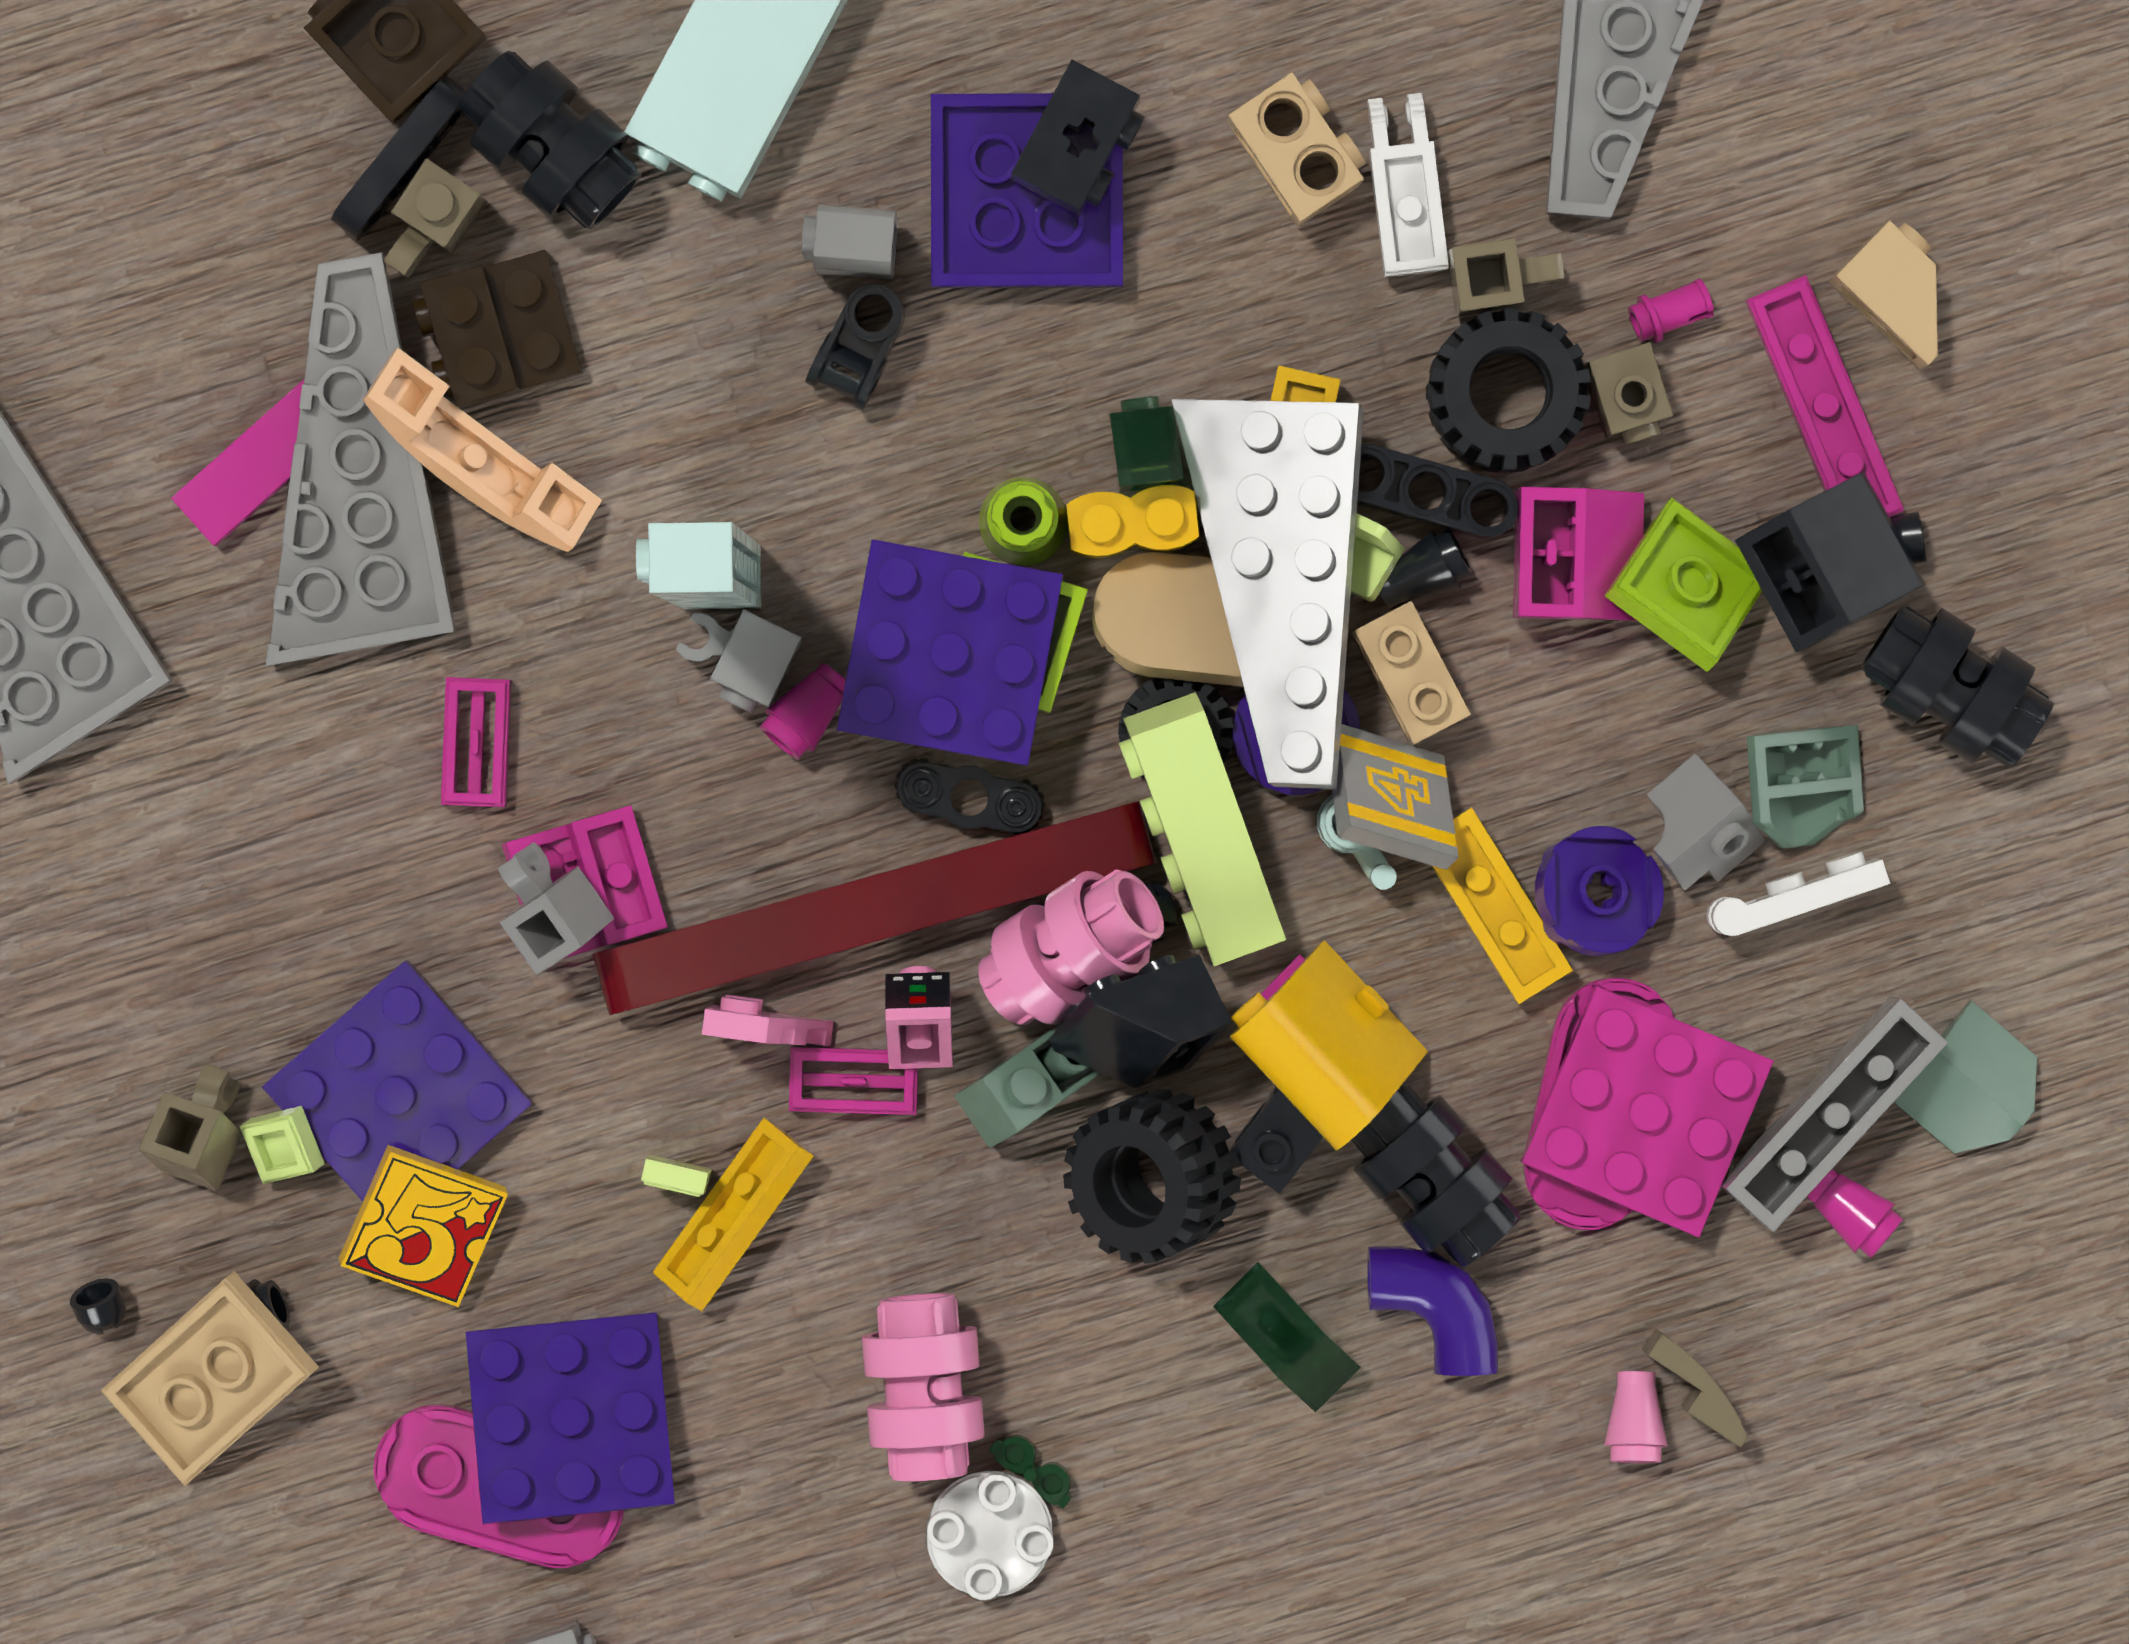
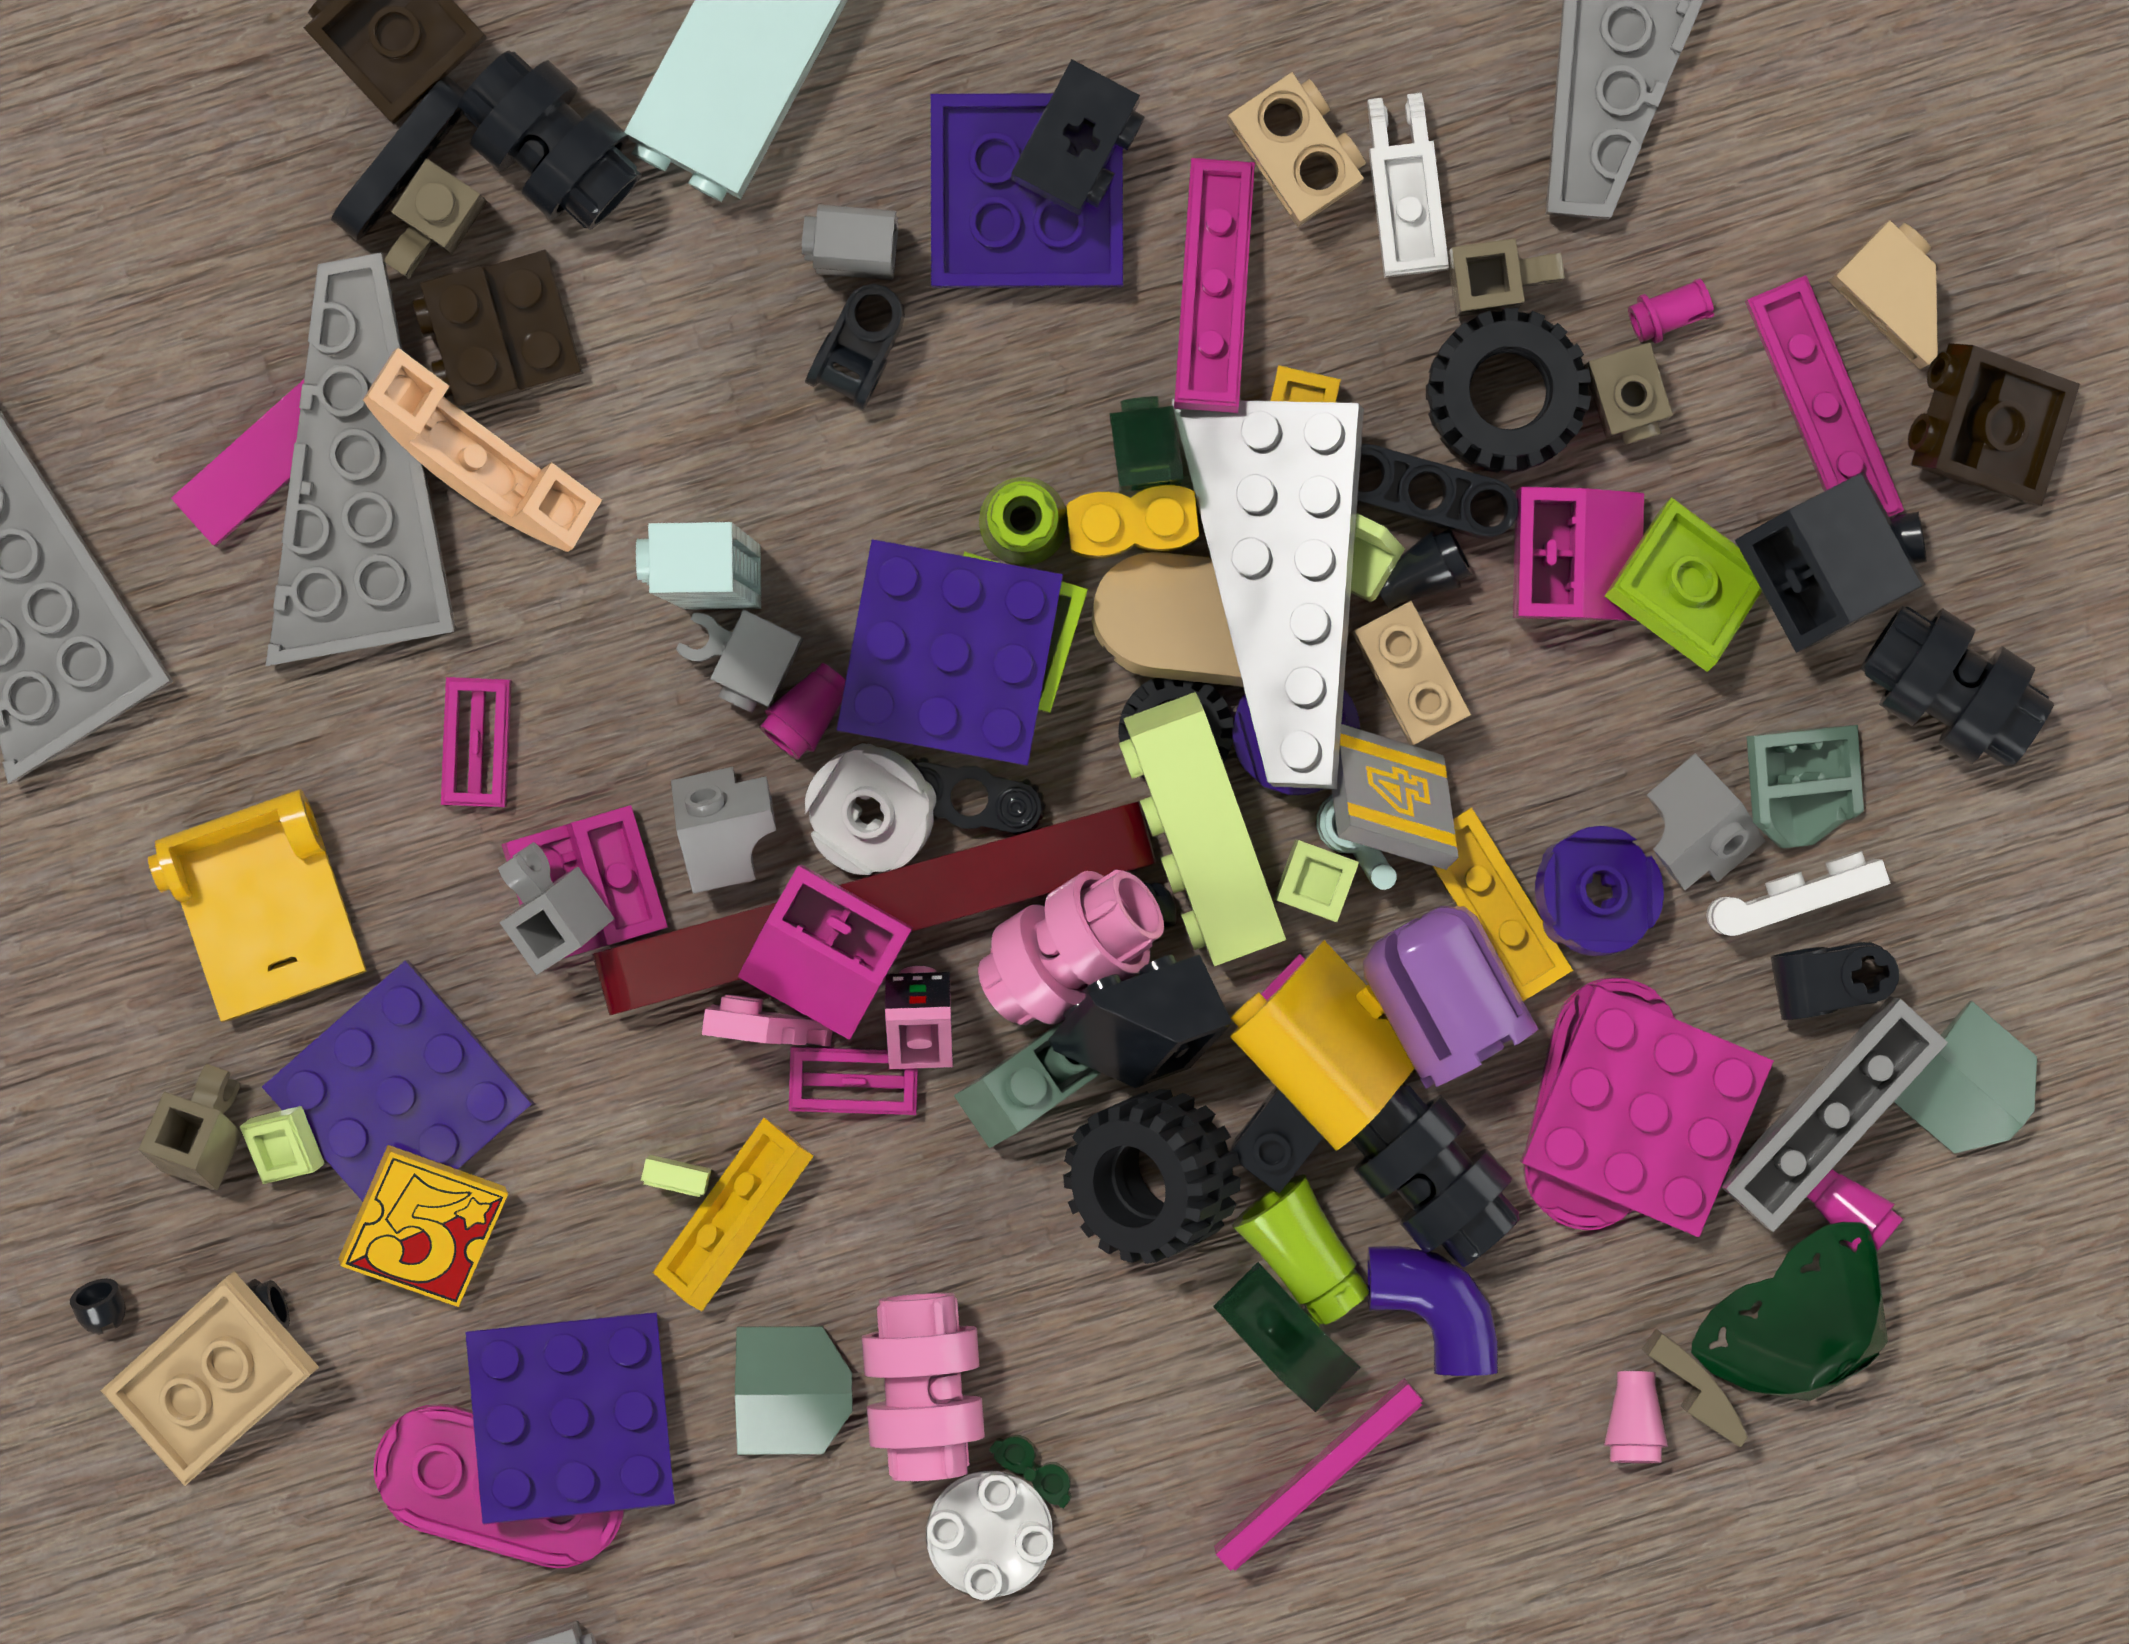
none -> yellow door [148,789,367,1023]
none -> light grey brick [671,767,776,894]
none -> sand green slope [735,1326,853,1455]
none -> dark pink slope [738,864,913,1040]
none -> white plate [805,743,936,875]
none -> dark pink tile [1174,158,1255,413]
none -> dark pink tile [1214,1378,1423,1571]
none -> lime plant [1232,1174,1369,1325]
none -> yellowish green panel [1274,839,1359,922]
none -> medium lavender cylinder [1363,906,1538,1089]
none -> dark green piece [1691,1222,1888,1401]
none -> black piece [1771,942,1899,1020]
none -> dark brown plate [1908,343,2080,506]

